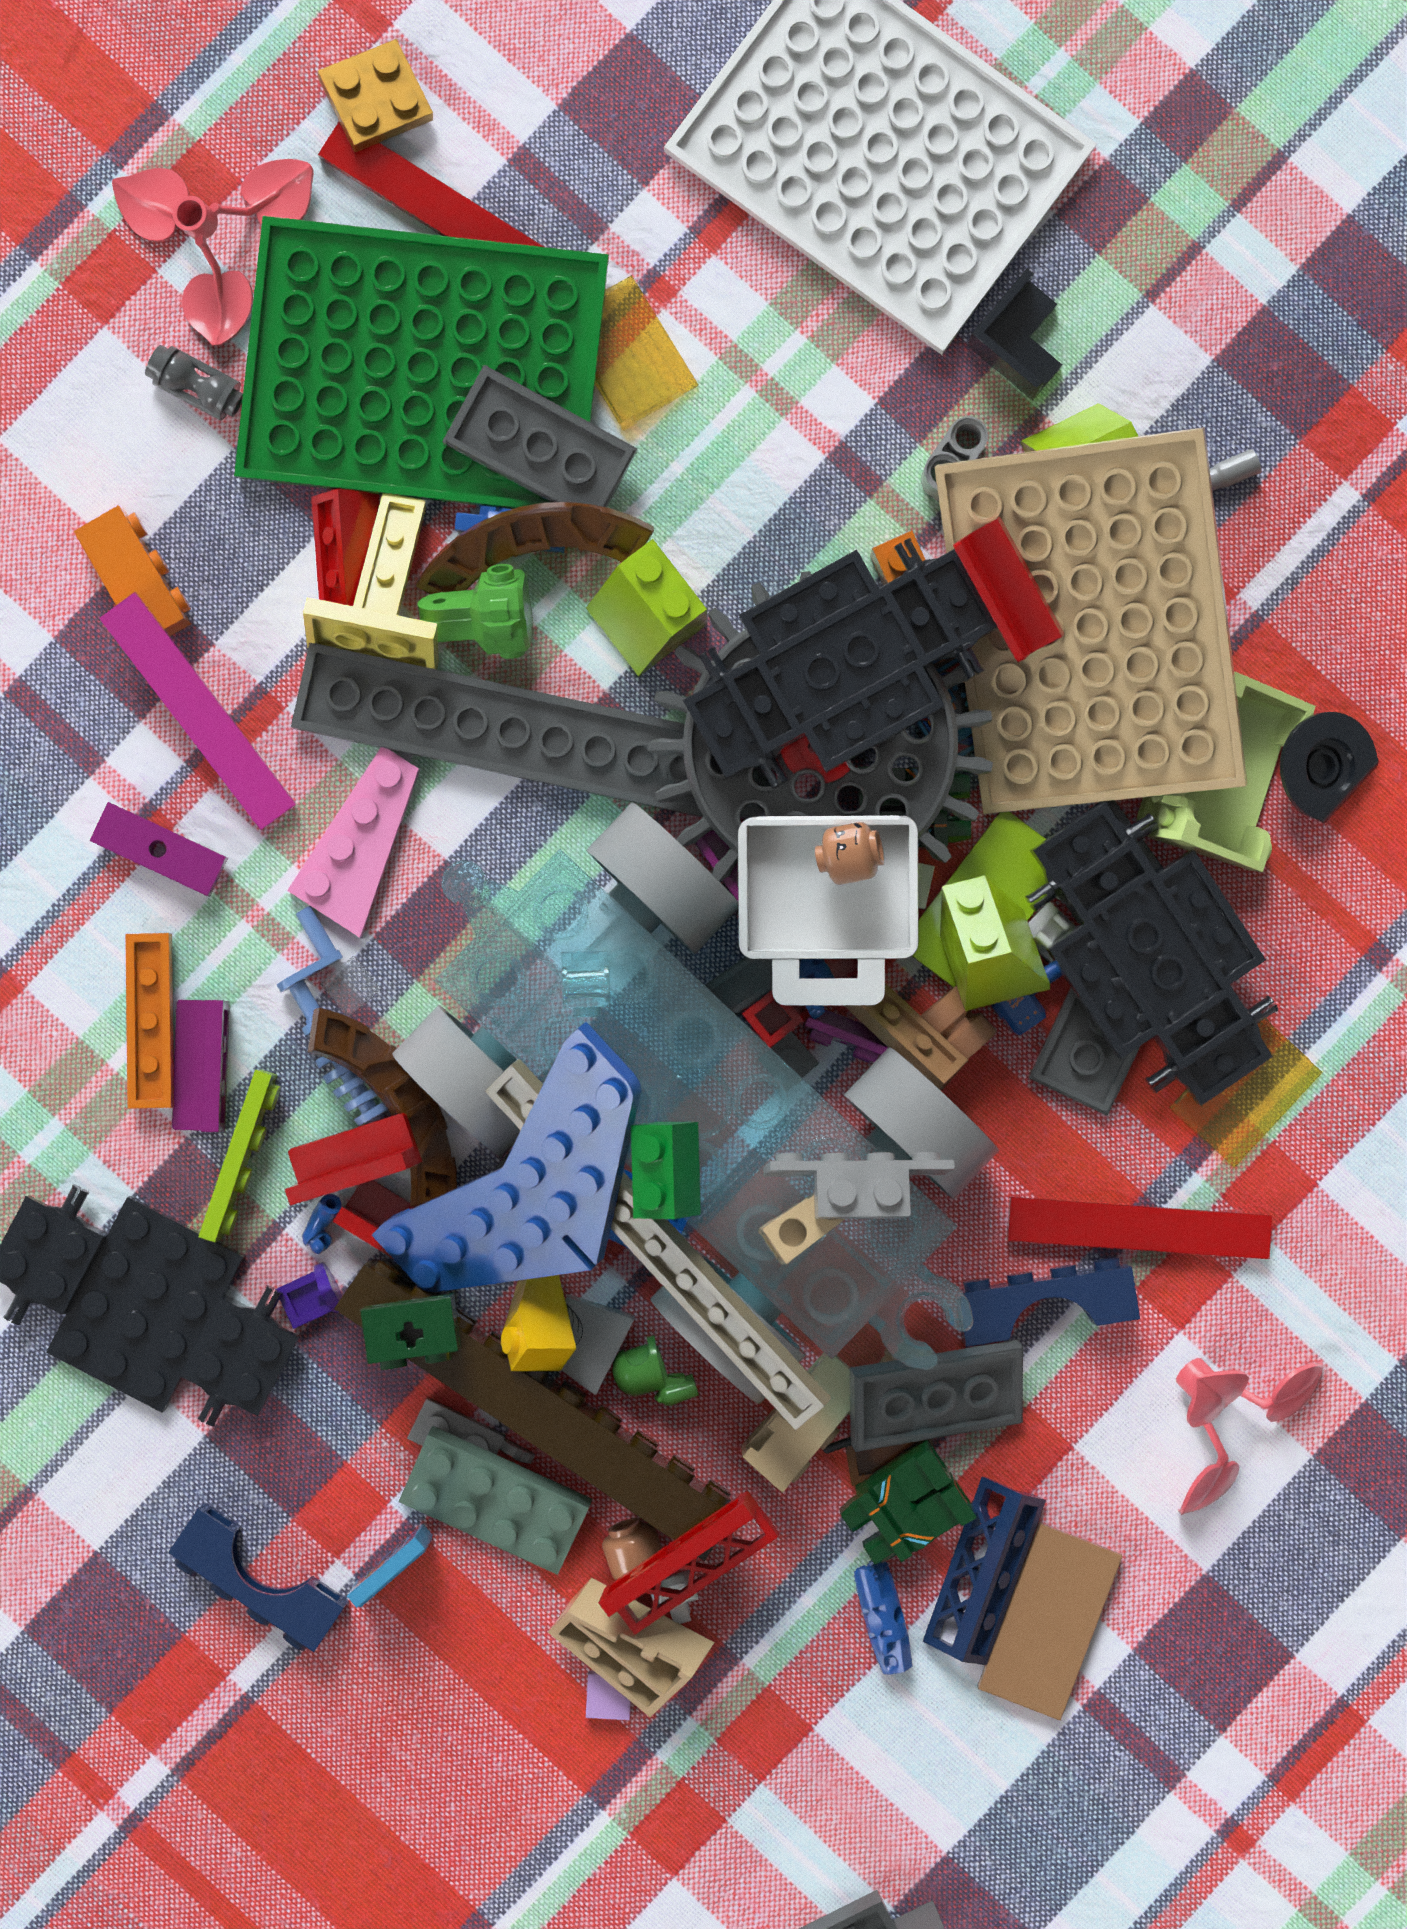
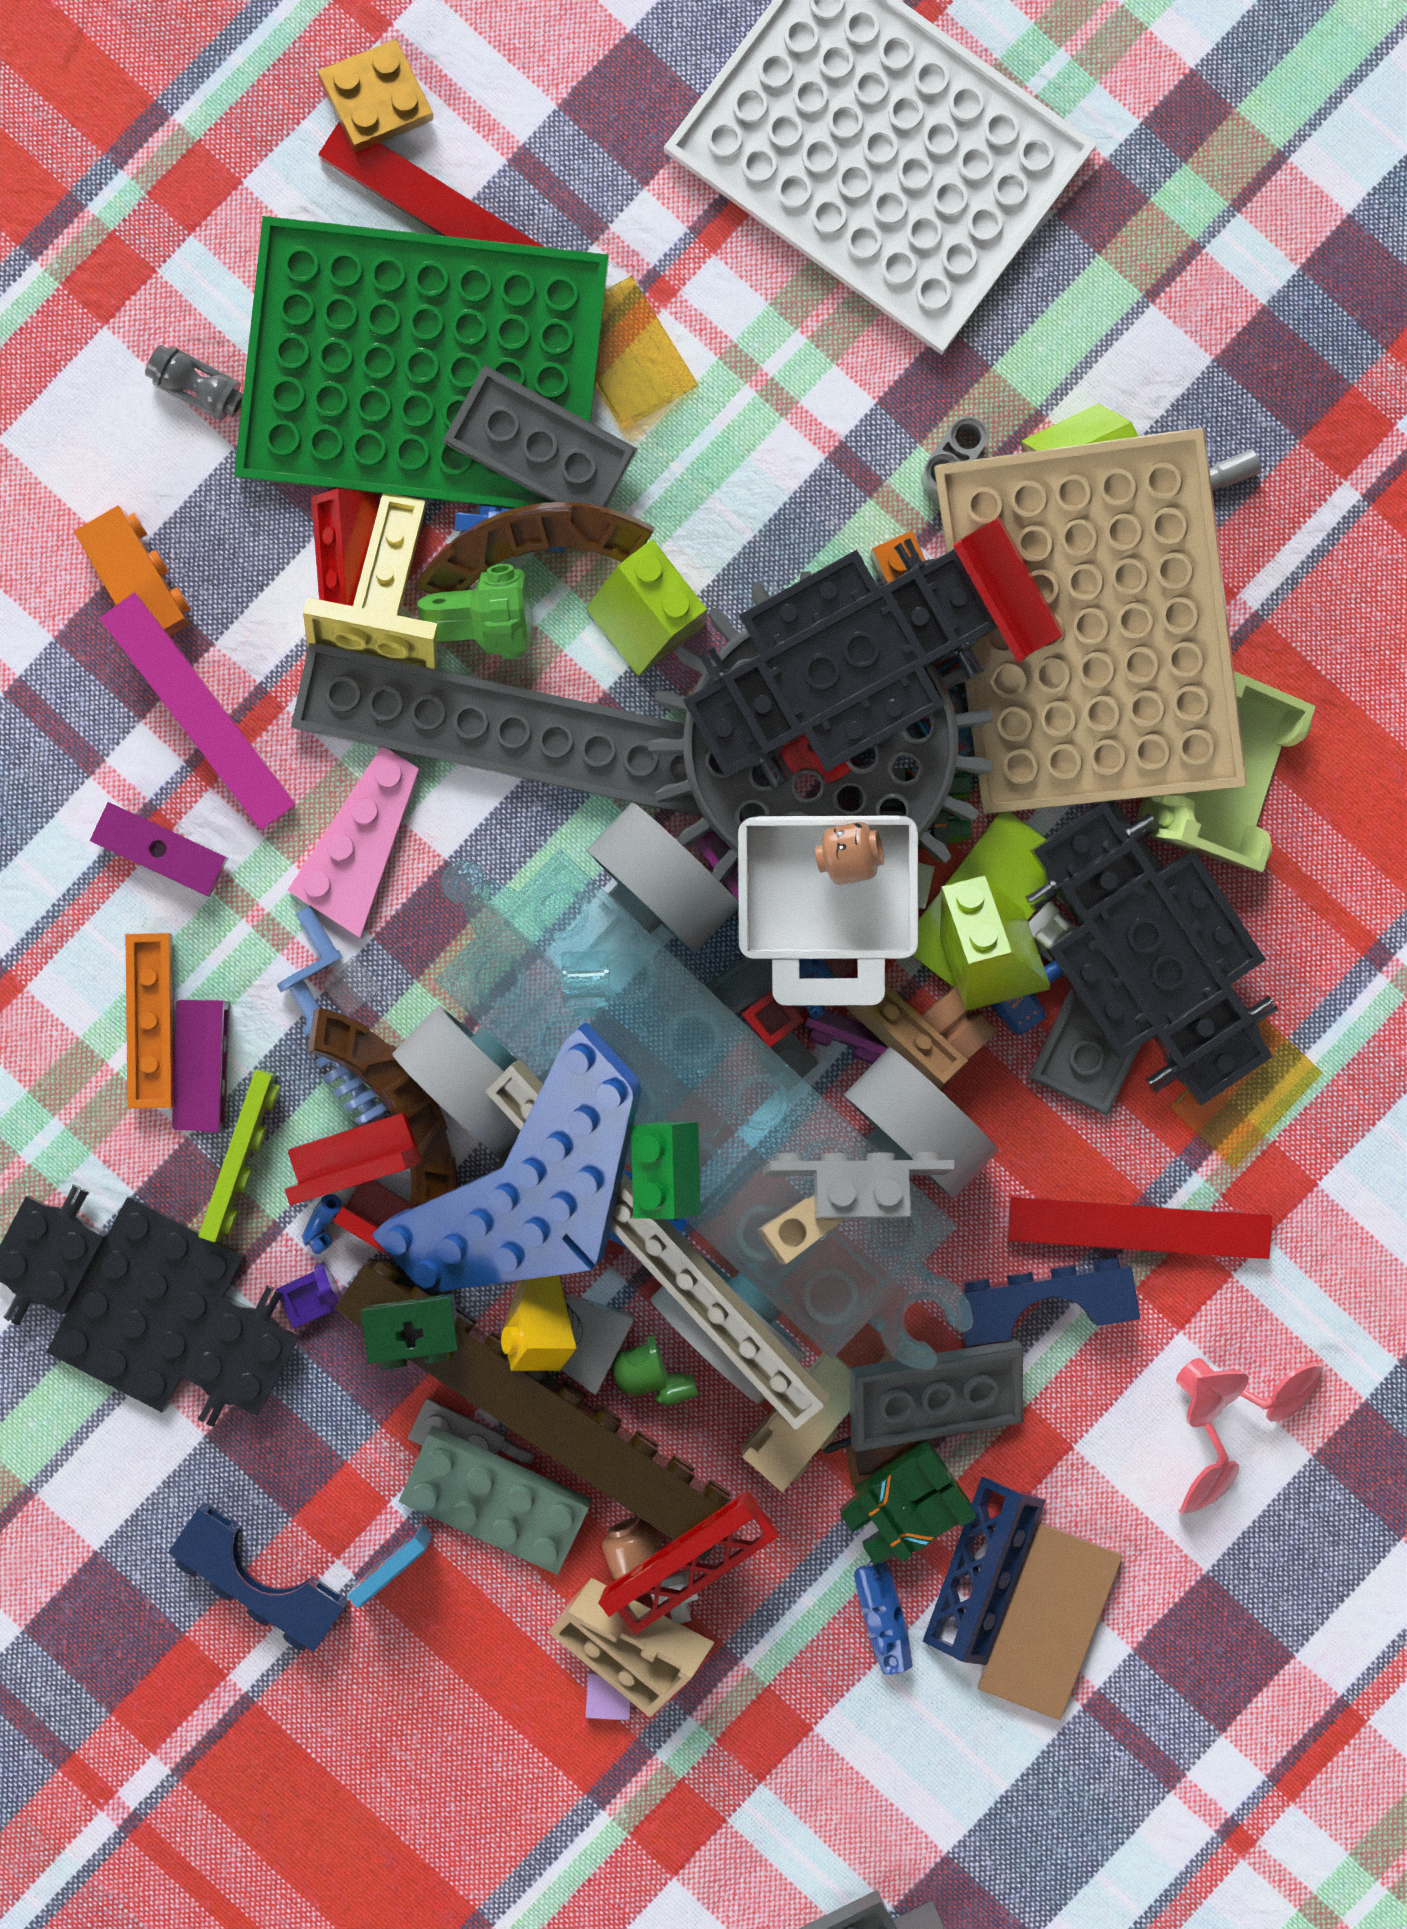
coral plant [112,159,314,346] -> none
black panel [967,268,1063,401] -> none
black hat [1280,712,1379,823] -> none

